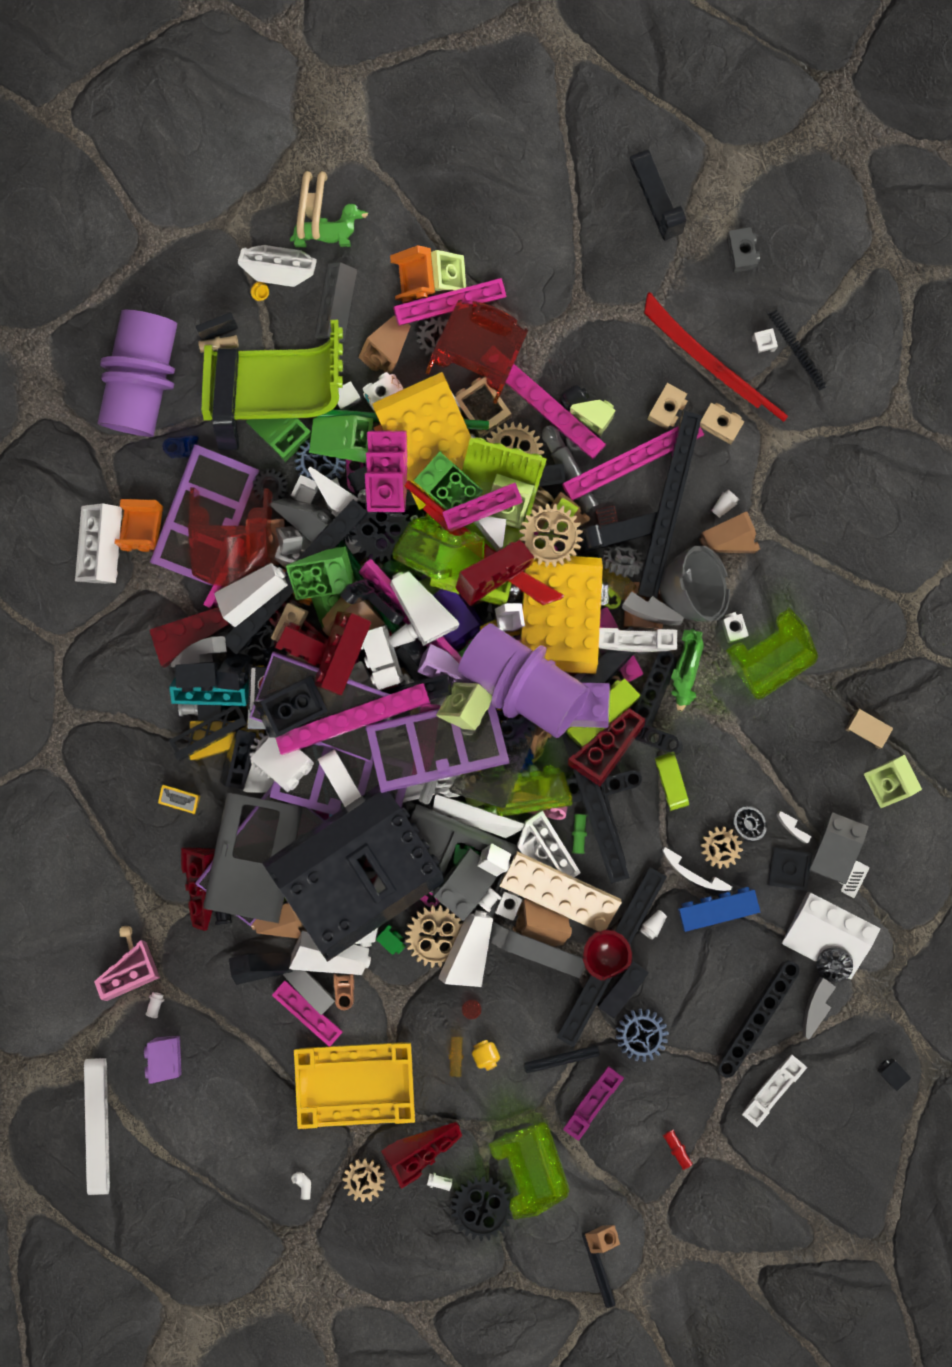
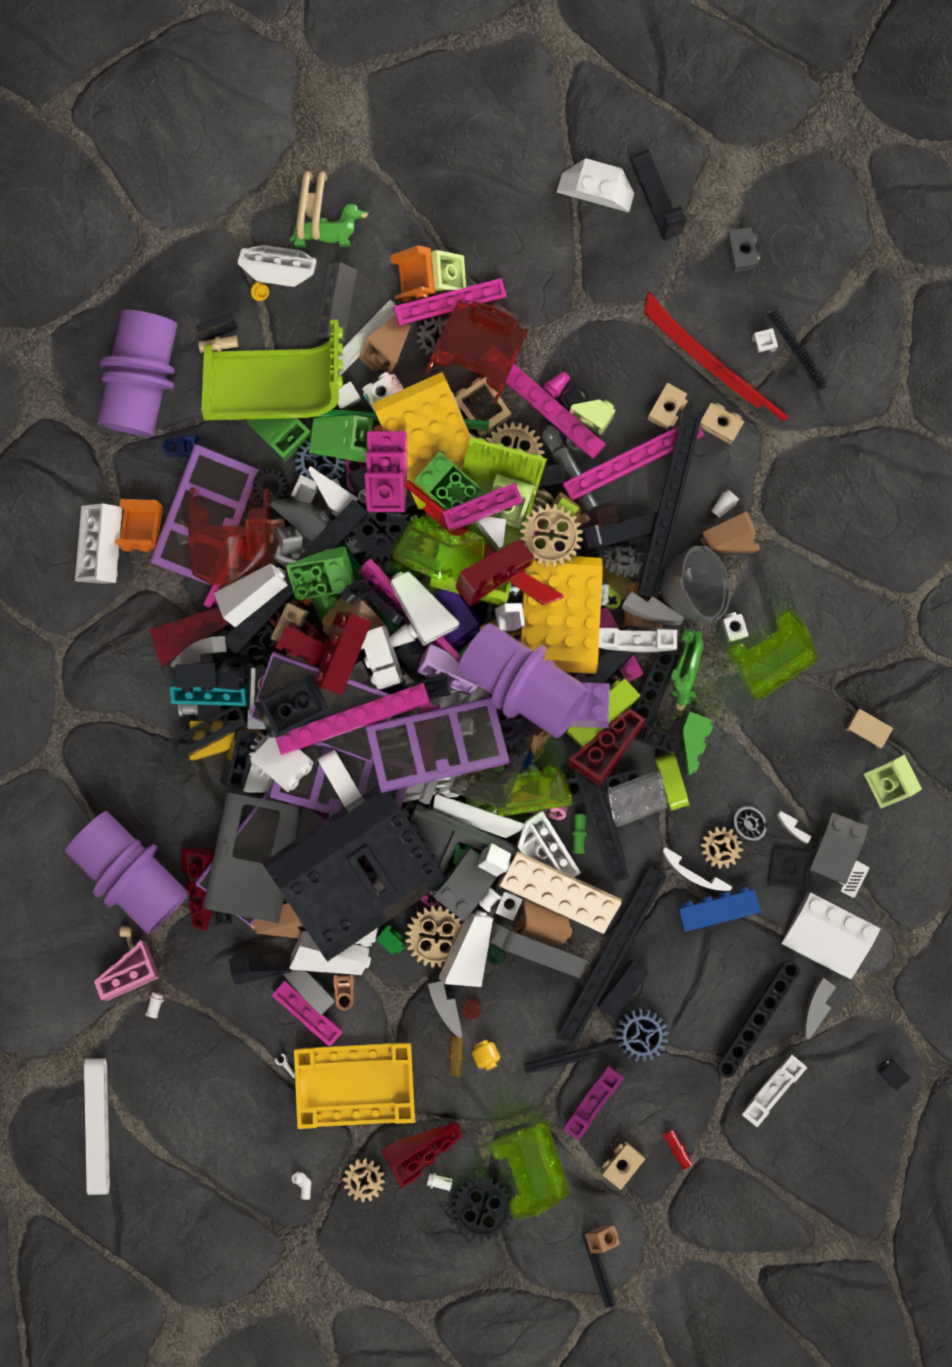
medium lavender slope [144,1036,182,1084] -> none
slope [158,785,201,814] -> none
black beam [212,348,239,450] -> none
yellowish green slope [436,682,492,730] -> none
dark red cylinder [582,930,632,980] -> none
white cone [640,910,667,940] -> none
black wheel [816,948,854,983] -> none
none -> medium lavender piece [65,811,190,934]
none -> white hand [275,1054,295,1078]
none -> white piece [339,300,397,376]
none -> light grey slope [428,980,463,1038]
none -> clear green tile [486,945,506,965]
none -> dark pink cone [543,371,570,398]
none -> white wedge [557,158,634,212]
none -> tan brick [601,1141,645,1190]
none -> clear plate [608,771,667,827]
none -> bright green slope [679,712,713,775]

